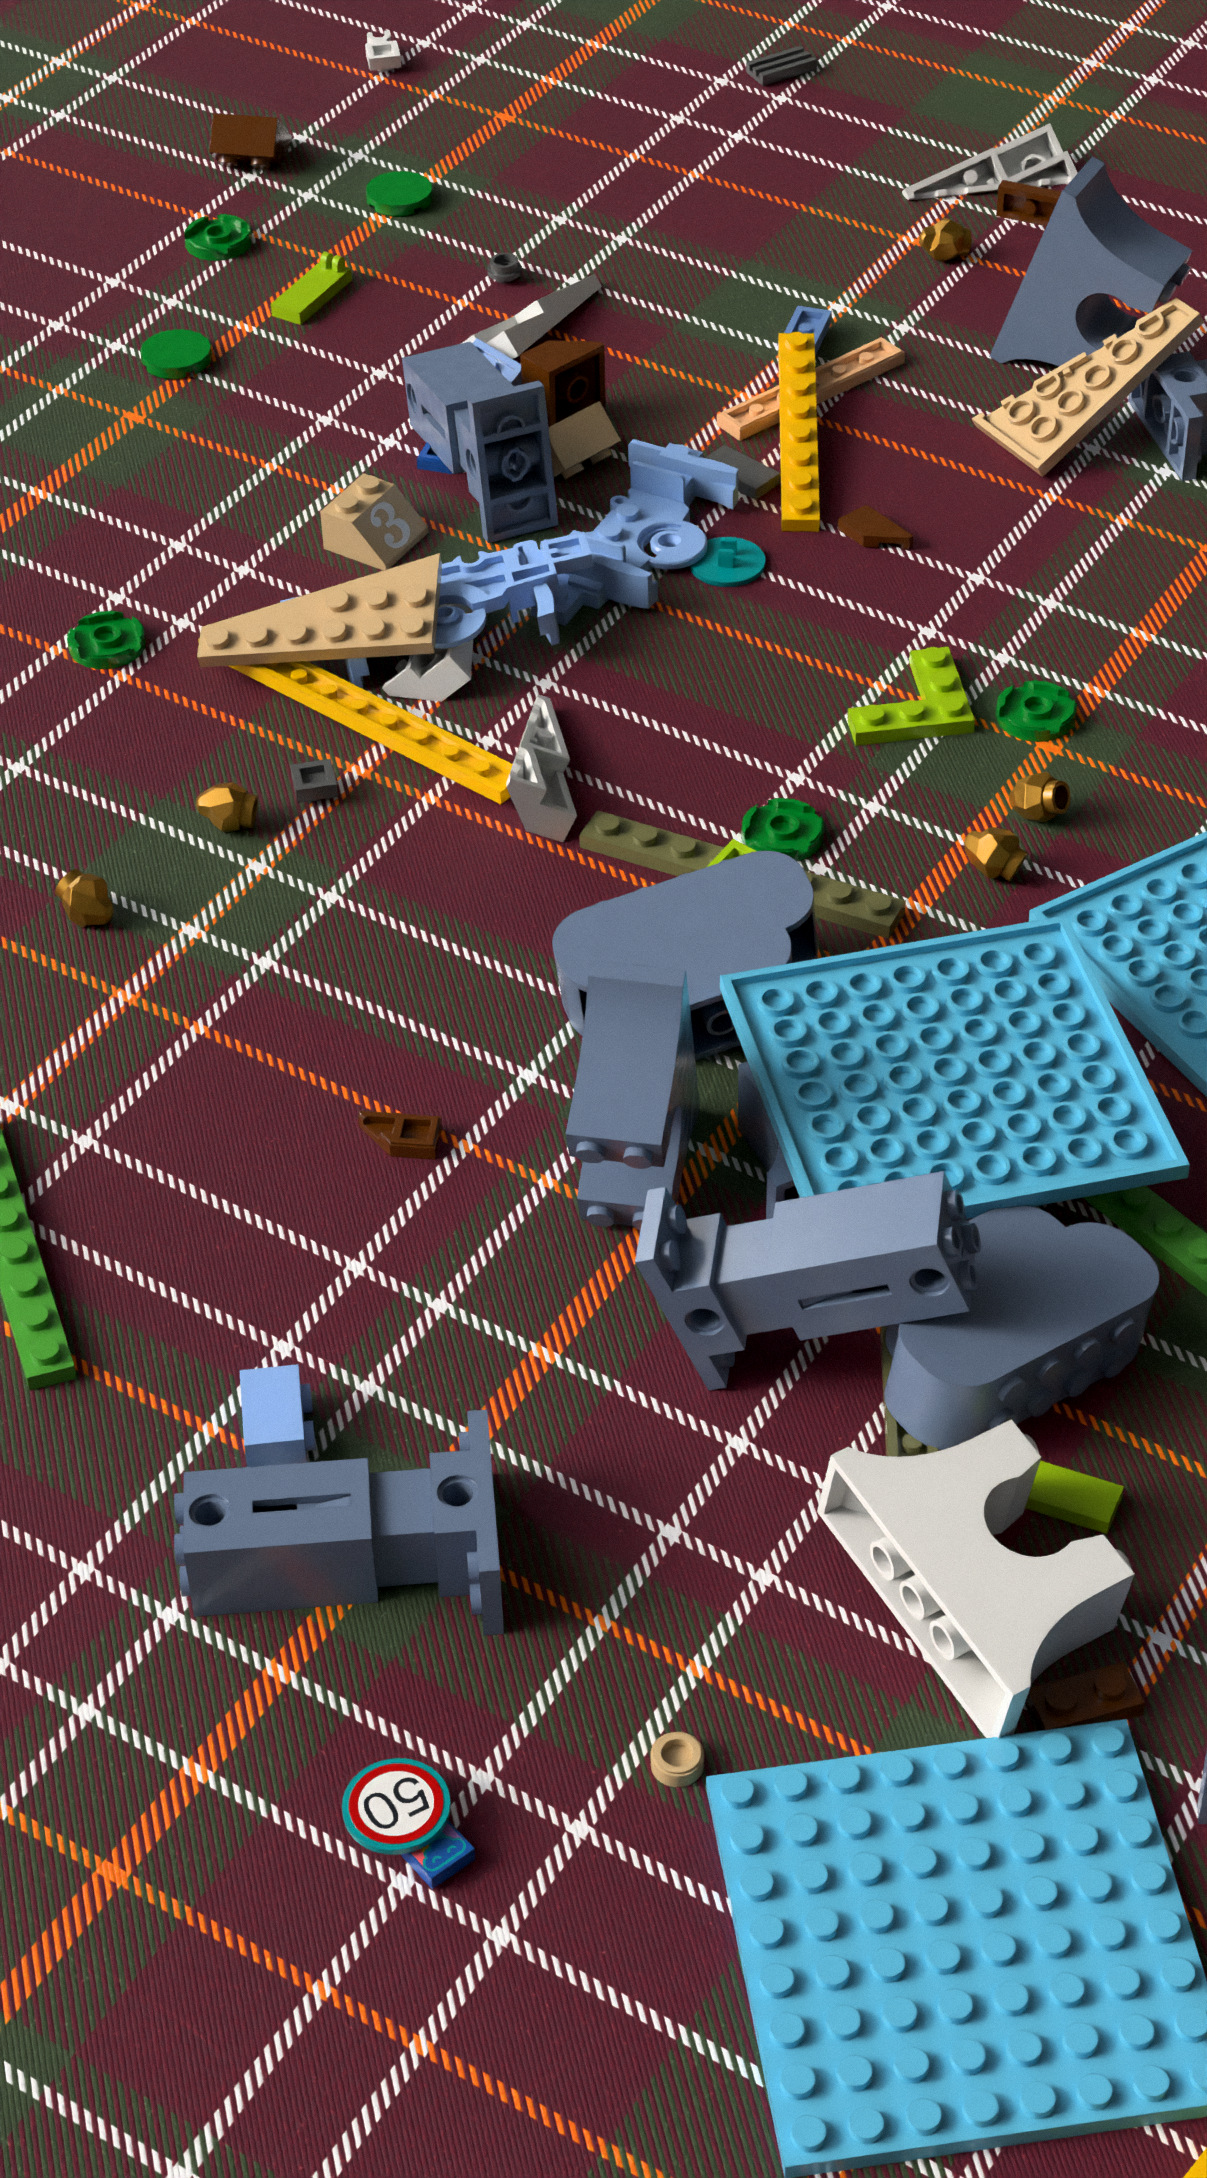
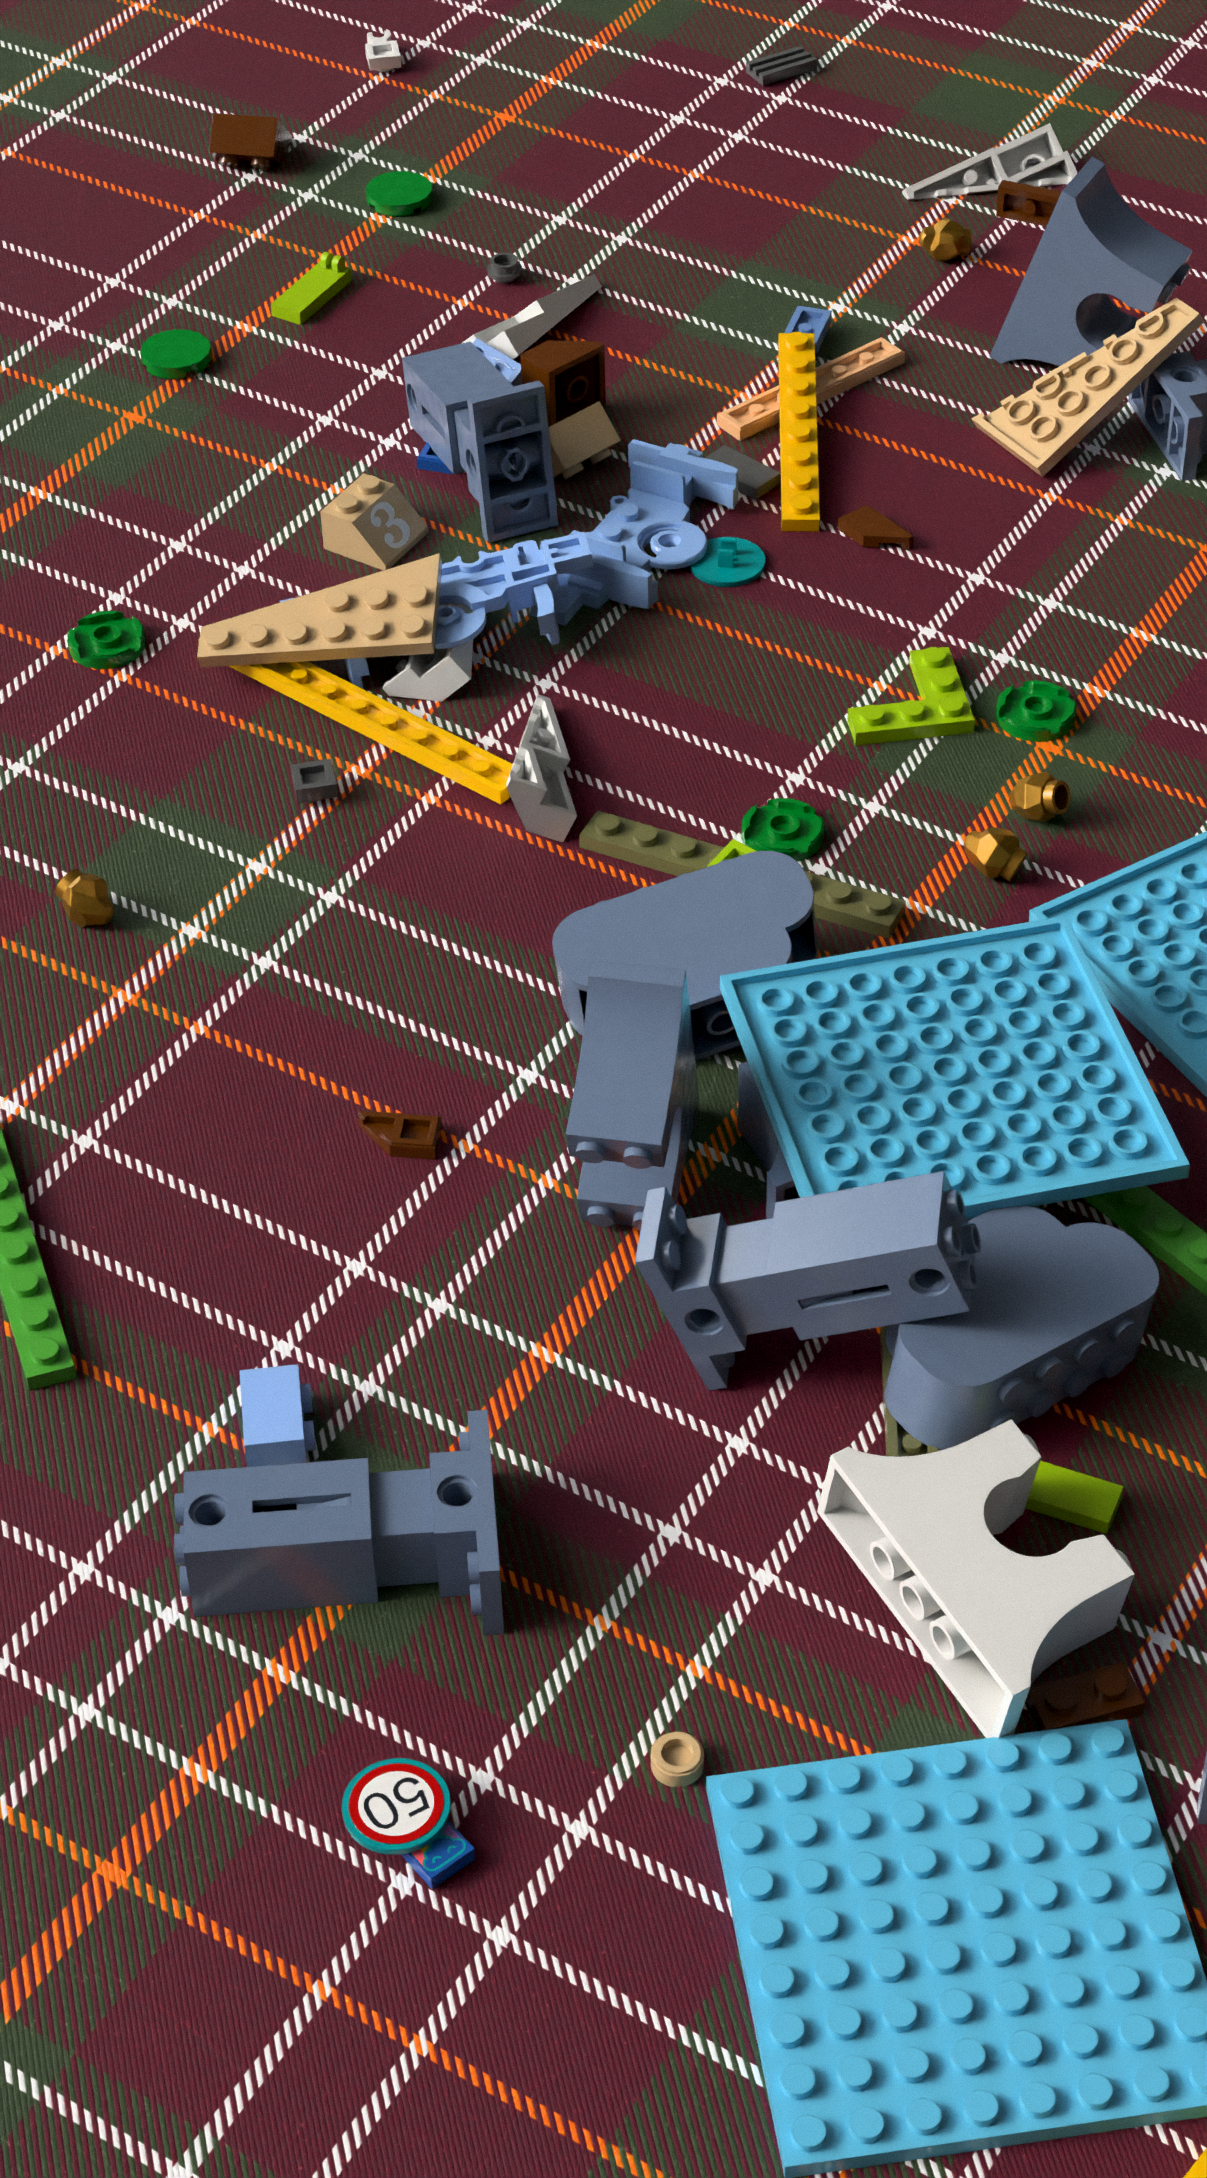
green tile [184,214,252,261] -> none
pearl gold rock [196,782,258,833] -> none

